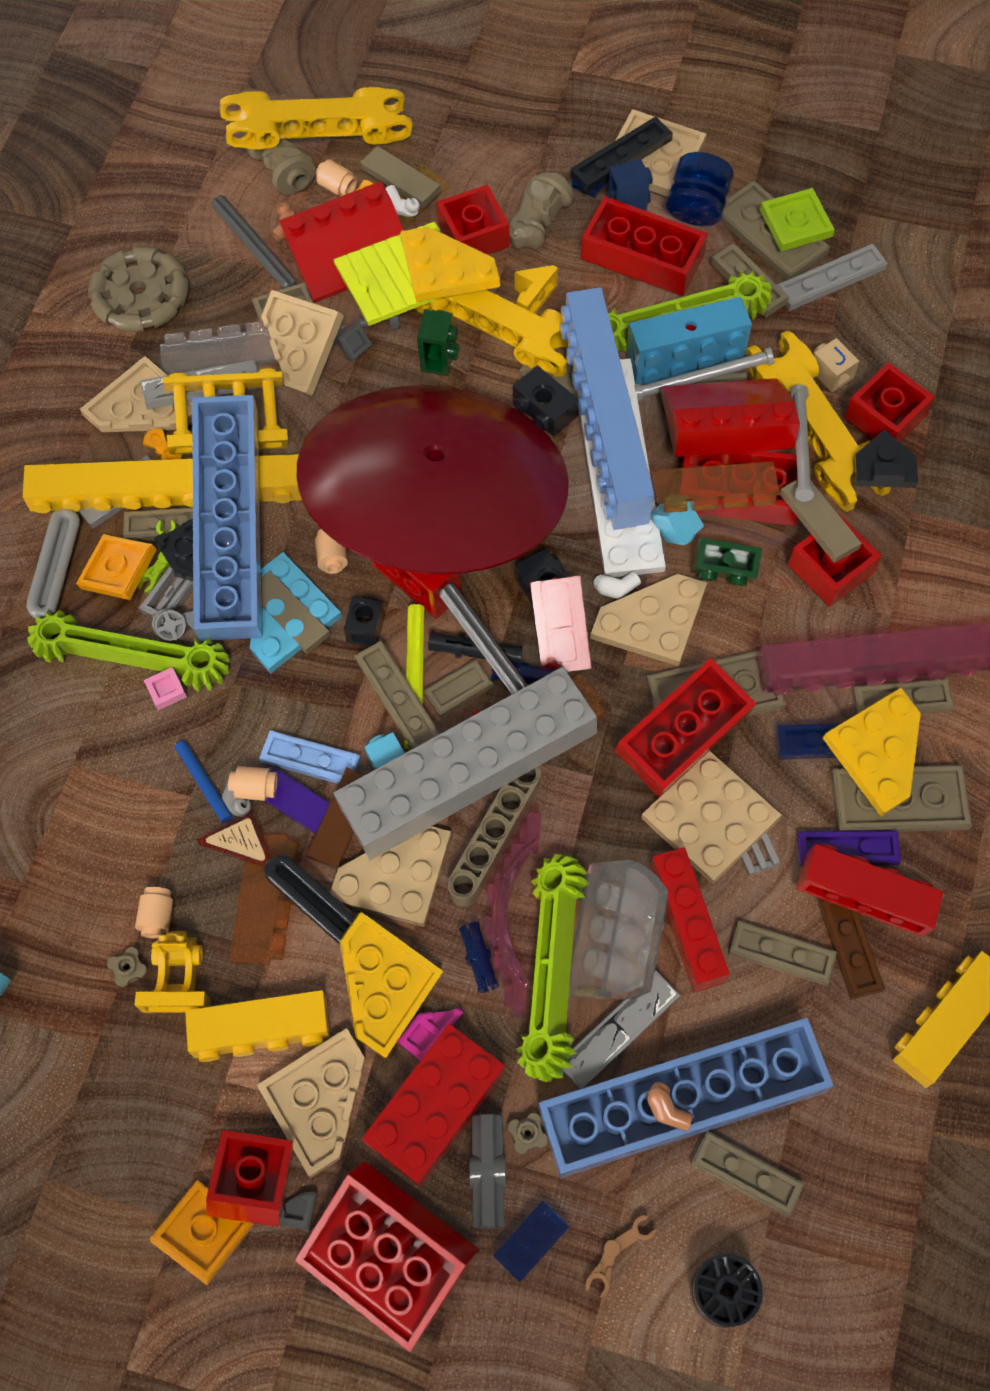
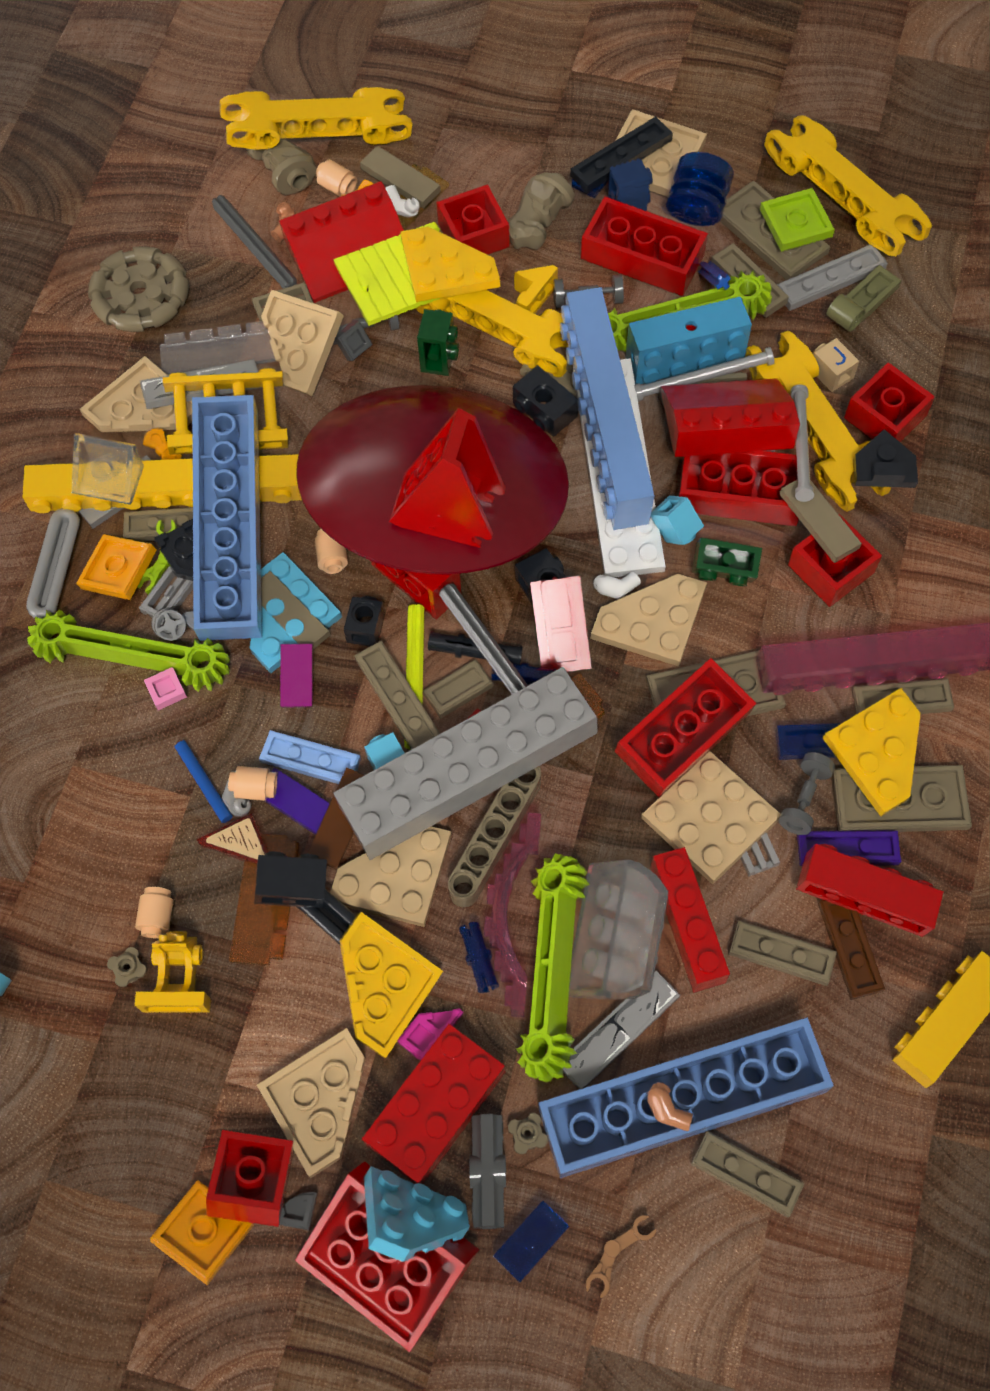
yellow brick [185,990,331,1062] -> none
clear orange windscreen [652,462,780,513] -> none
black wheel [690,1254,763,1328] -> none
none -> clear slope [71,433,144,505]
none -> black brick [254,851,327,908]
none -> magenta tile [280,644,313,708]
none -> medium azure plate [364,1166,470,1262]
none -> red ladder [389,408,506,548]
none -> dark grey wheel [553,274,624,308]
none -> blue axle [698,260,731,290]
none -> yellow piece [764,115,932,257]
none -> dark grey wheel [779,752,835,835]
none -> olive plate [826,265,902,332]

